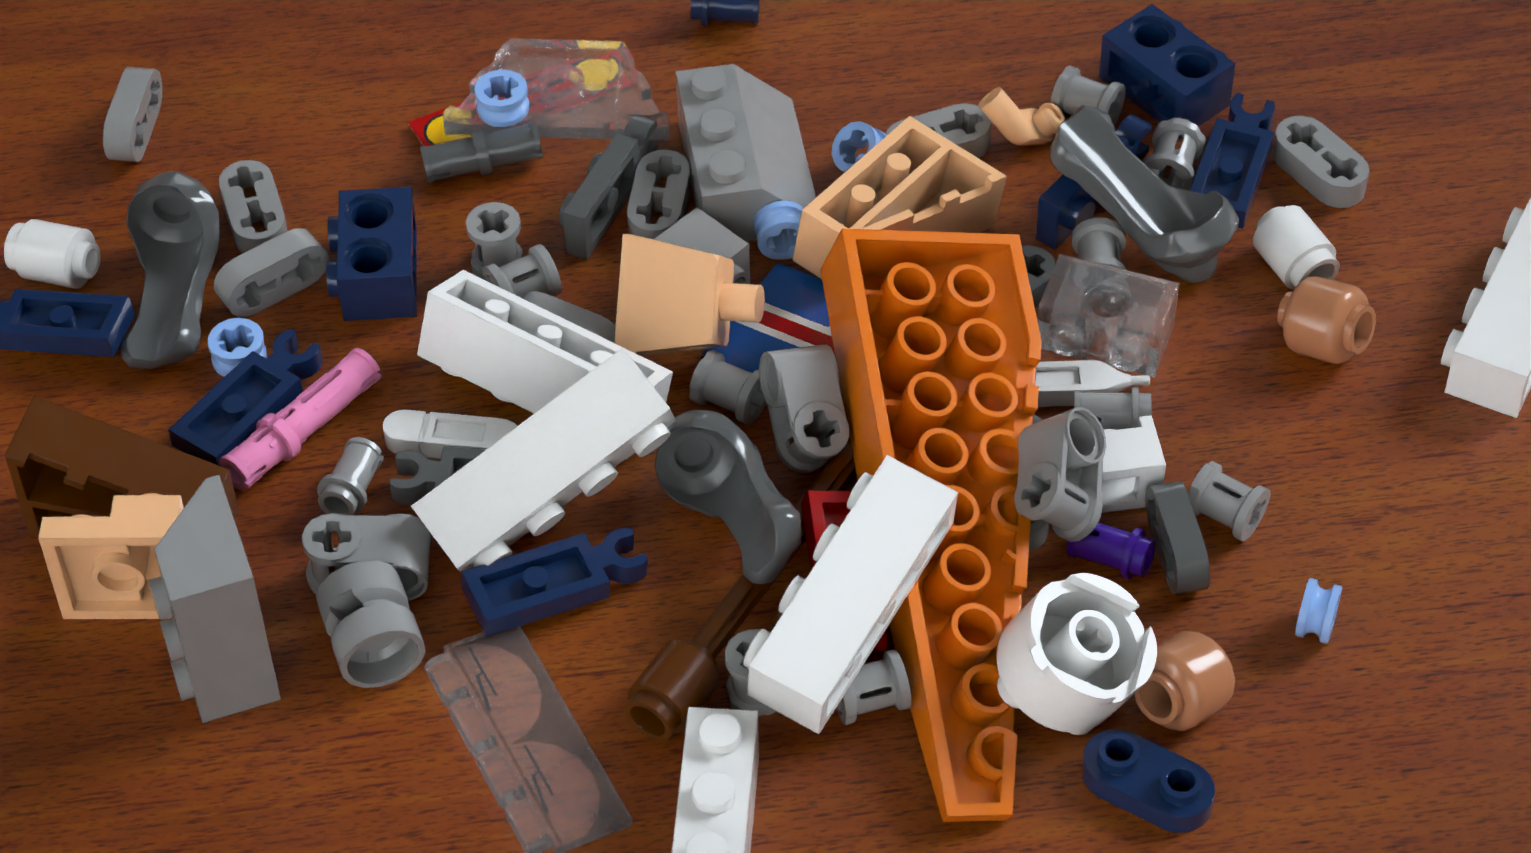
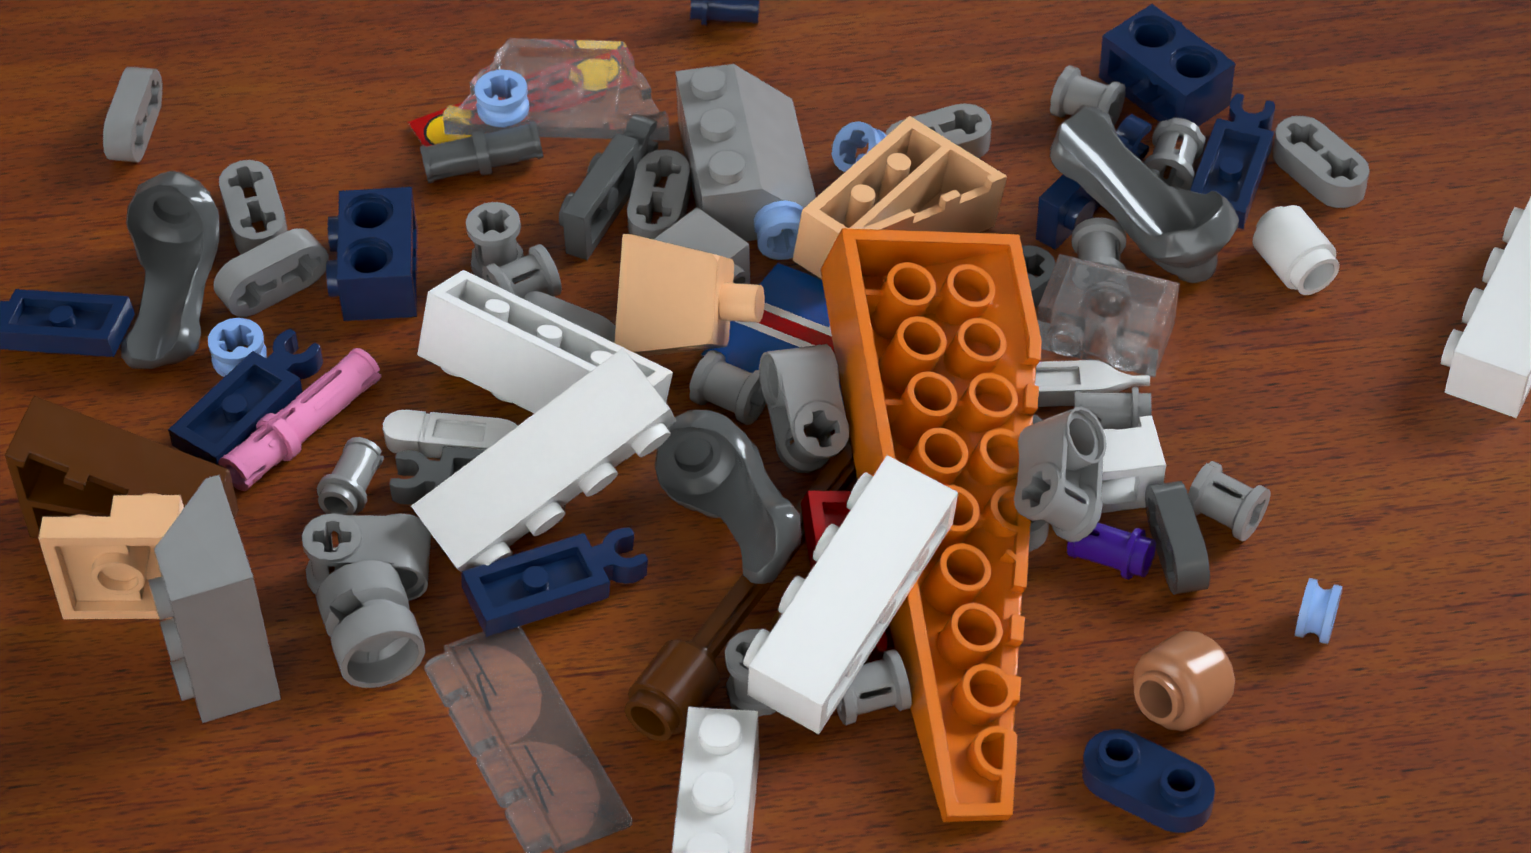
white brick [4,219,101,289] -> none
light nougat arm [978,87,1065,146] -> none
white brick [997,573,1157,736] -> none
nougat head [1277,276,1376,364] -> none

